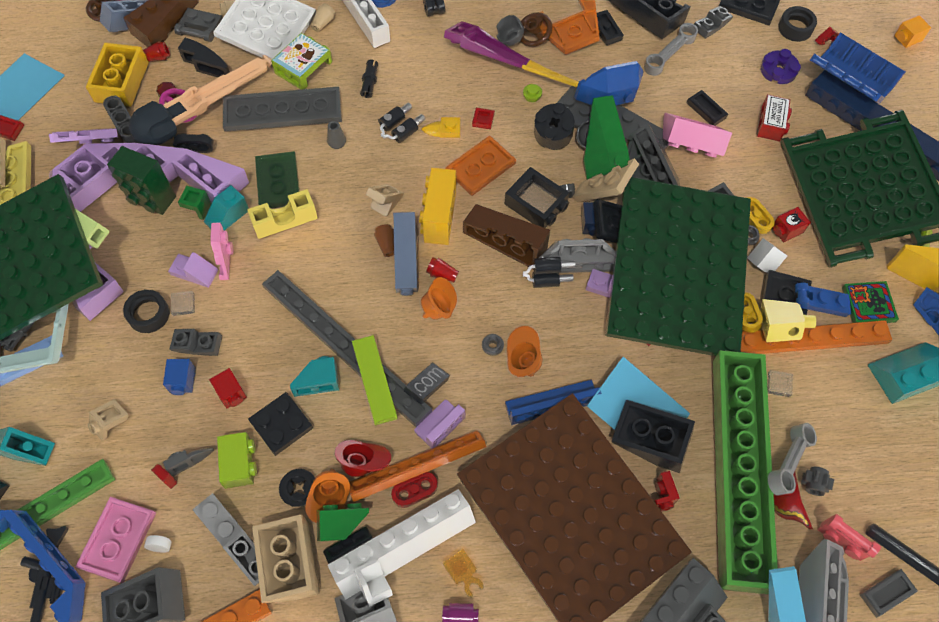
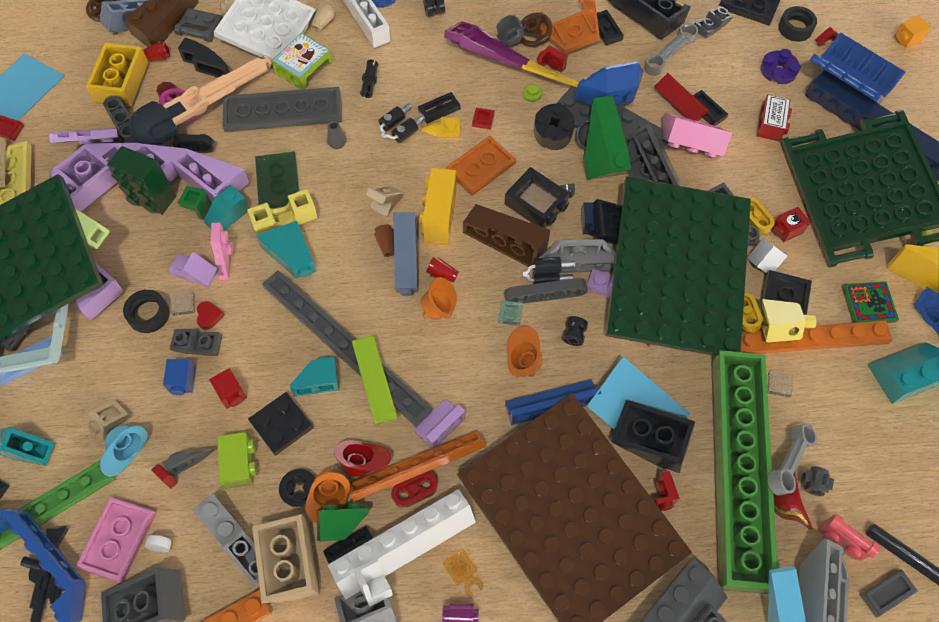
black tile [404,362,450,405] -> none
flat silver plate [482,334,504,356] -> none
tan wing [573,158,639,202] -> none
blue plate [795,283,851,317] -> none
none -> medium azure piece [100,424,147,477]
none -> red tile [197,301,225,330]
none -> teal slope [256,221,316,279]
none -> black tile [418,92,461,124]
none -> clear light blue plate [498,300,523,326]
none -> dark grey beam [504,278,588,305]
none -> red bracket [537,45,568,73]
none -> black wheel [562,316,588,346]
none -> red tile [654,73,708,121]

